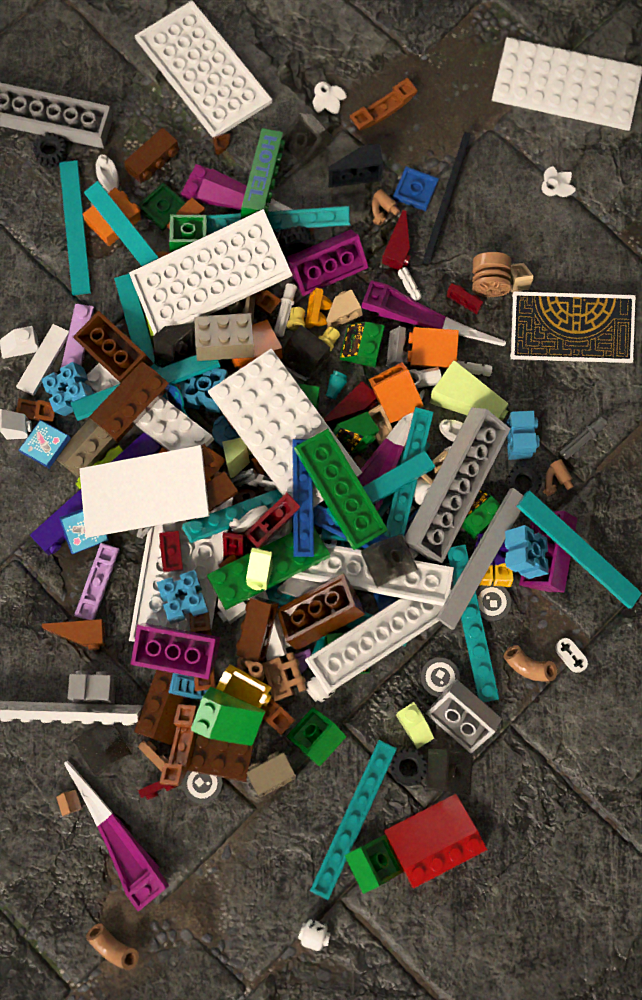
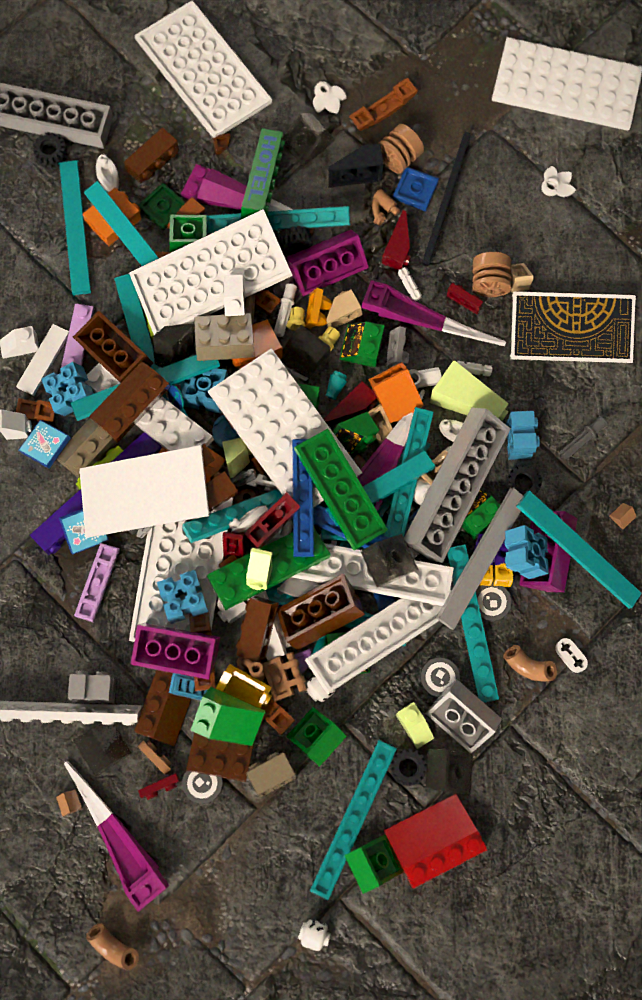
dark orange slope [42,619,106,650] -> none
dark red plate [159,531,183,573] -> none
dark orange slope [160,704,198,786] -> none
orange brick [407,327,459,369] -> none
medium nougat plant [543,459,574,496] -> none
none -> white slope [224,275,245,316]
none -> medium nougat wheel [378,124,424,174]
none -> medium nougat slope [609,503,637,530]

